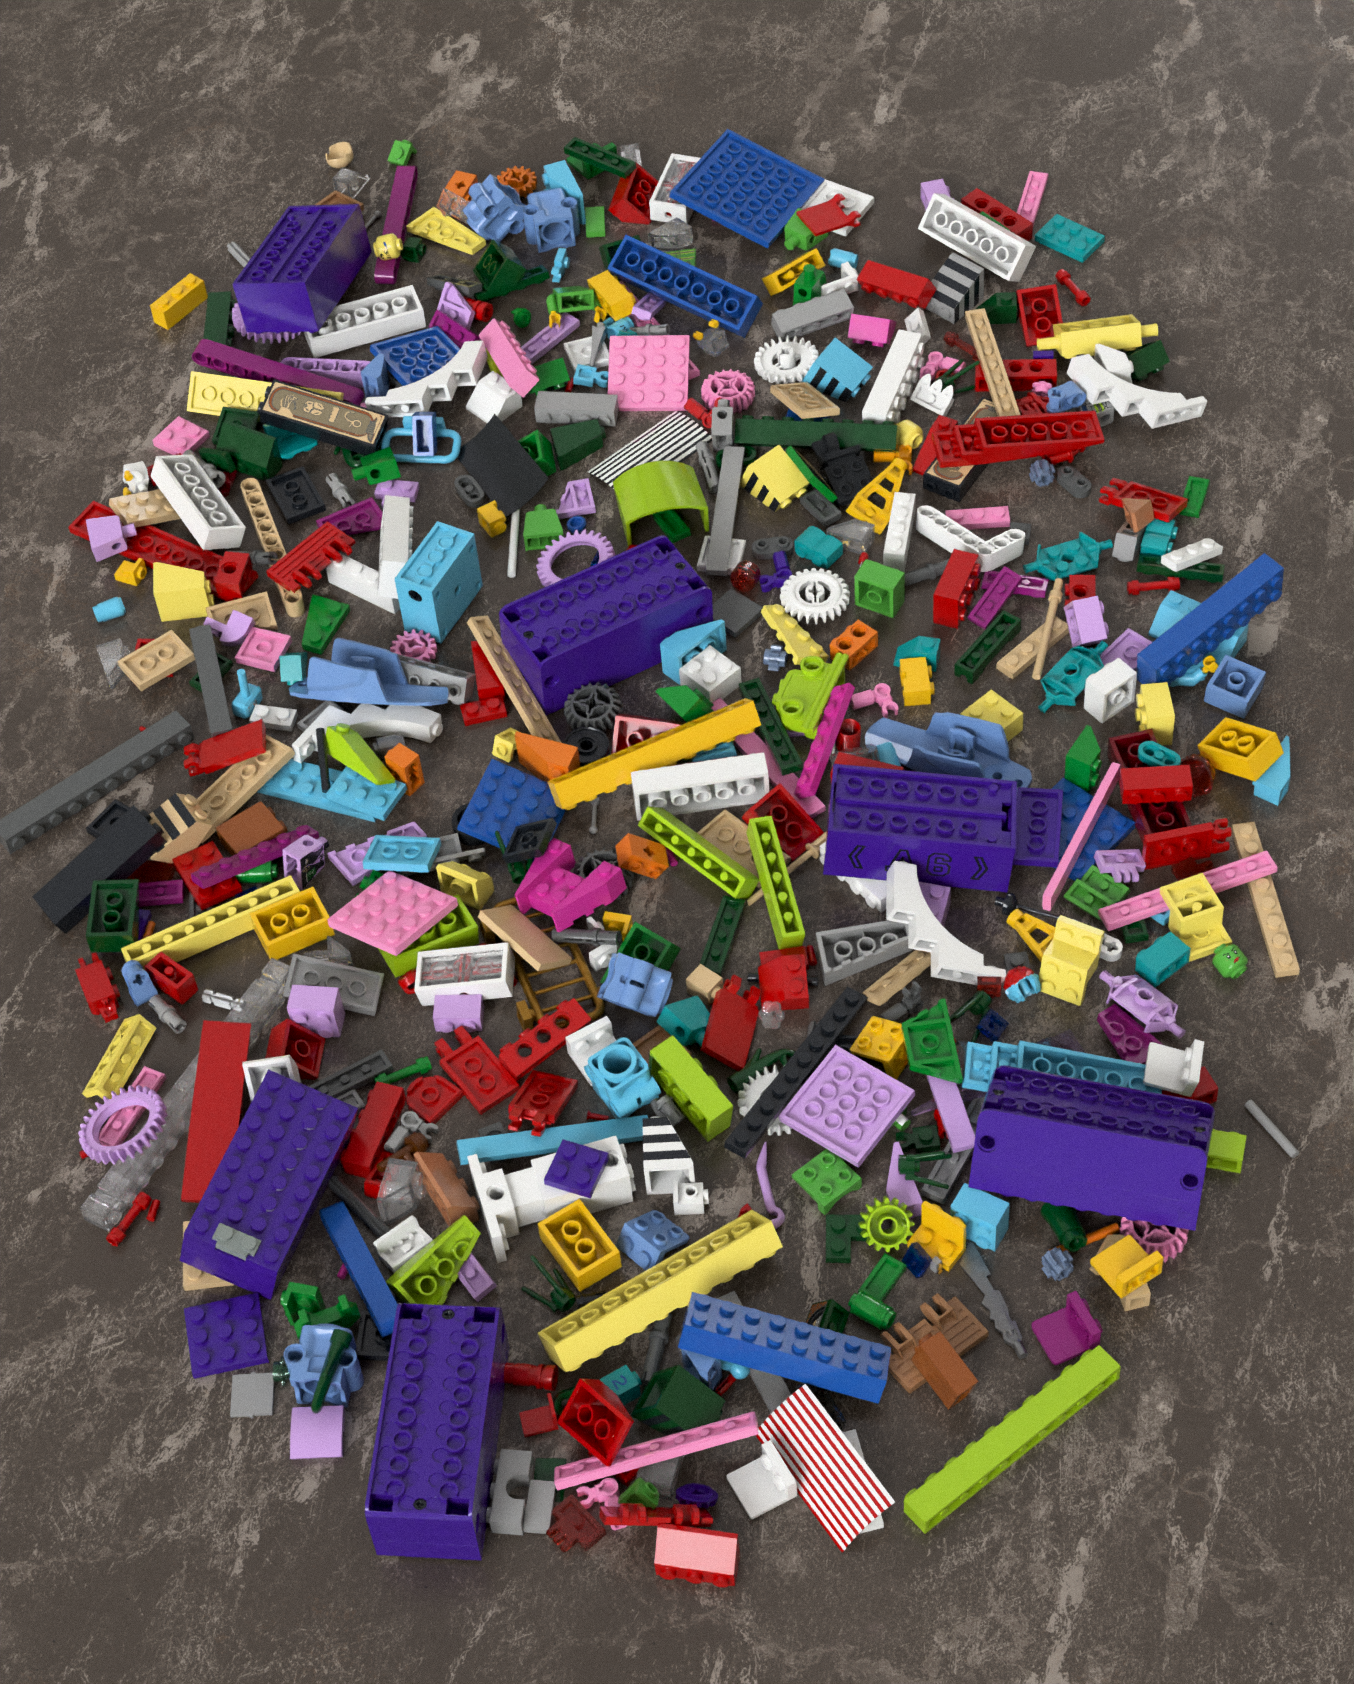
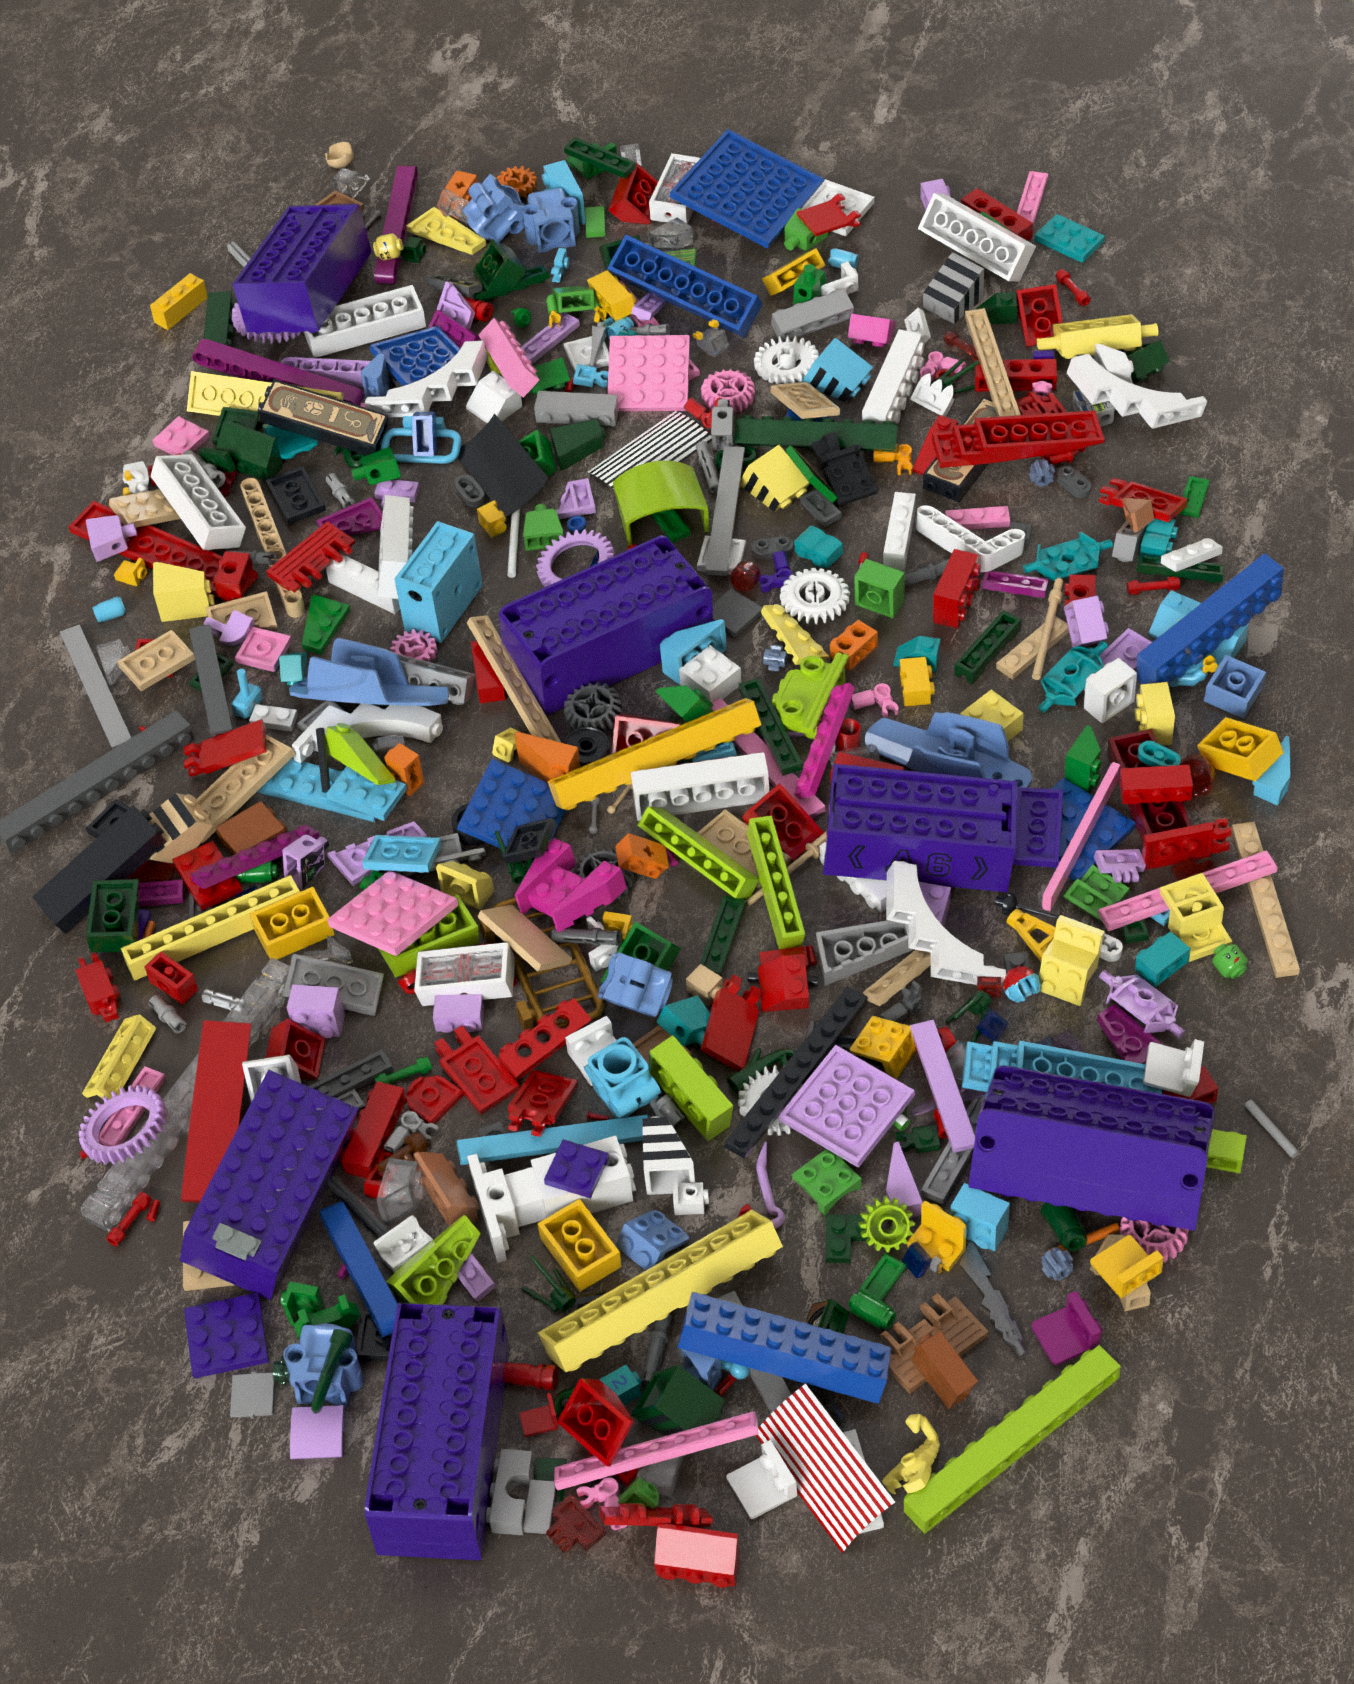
medium blue piece [121,960,158,1007] -> none
bright green bracket [387,140,417,166] -> none
red plate [460,695,507,726] -> none
dark purple gear [675,1483,718,1509] -> none
clear plant [759,1001,785,1029] -> none
clear slope [826,519,875,554] -> none
yellow plate [846,458,908,535] -> none
red brick [856,260,937,309] -> none
medium azure piece [875,742,901,766] -> none
light yellow head [896,419,923,449] -> none
dark green plant [898,1151,952,1189] -> none
green wing [901,998,963,1084] -> none
magenta plate [968,566,1022,630] -> none
medium blue piece [1046,381,1086,413] -> none
none -> light grey tile [60,624,131,750]
none -> tan hinge [607,784,632,814]
none -> light yellow animal [882,1414,940,1494]

